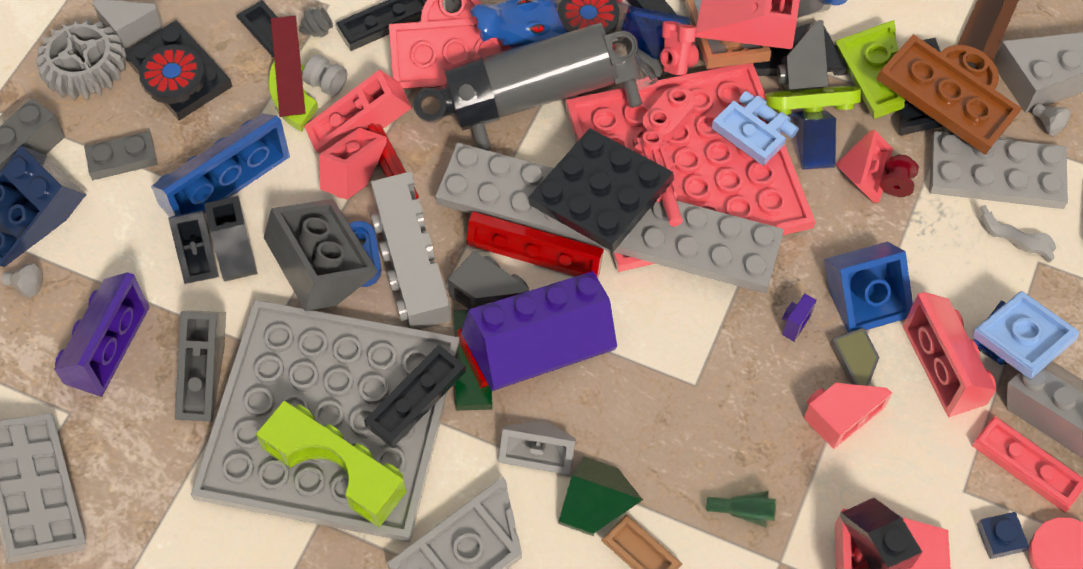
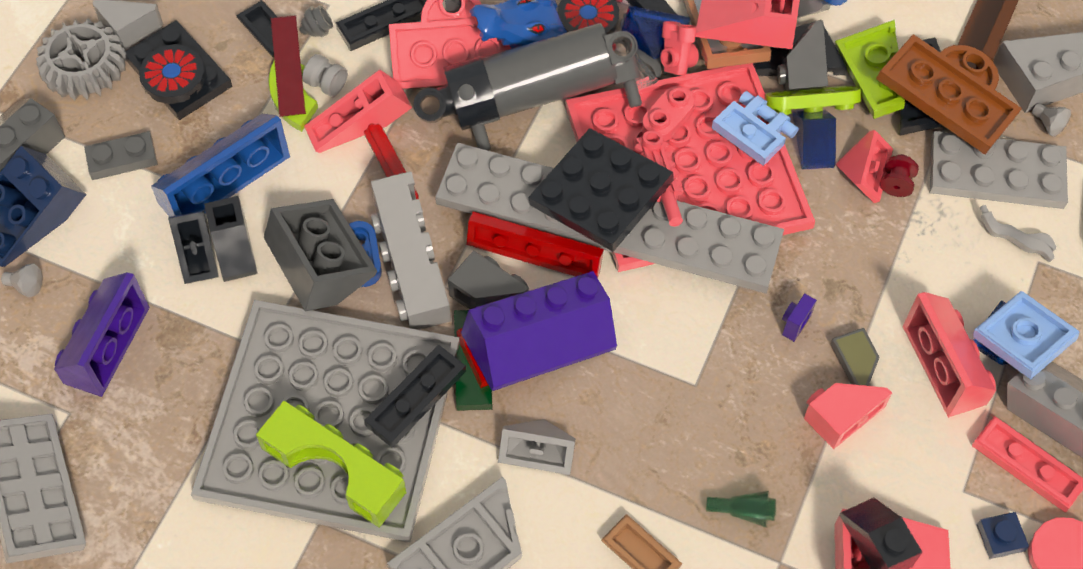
dark grey slope [175,310,226,422] -> none
coral slope [319,127,386,200] -> none
dark green slope [558,456,643,536] -> none
blue slope [824,241,913,333] -> none

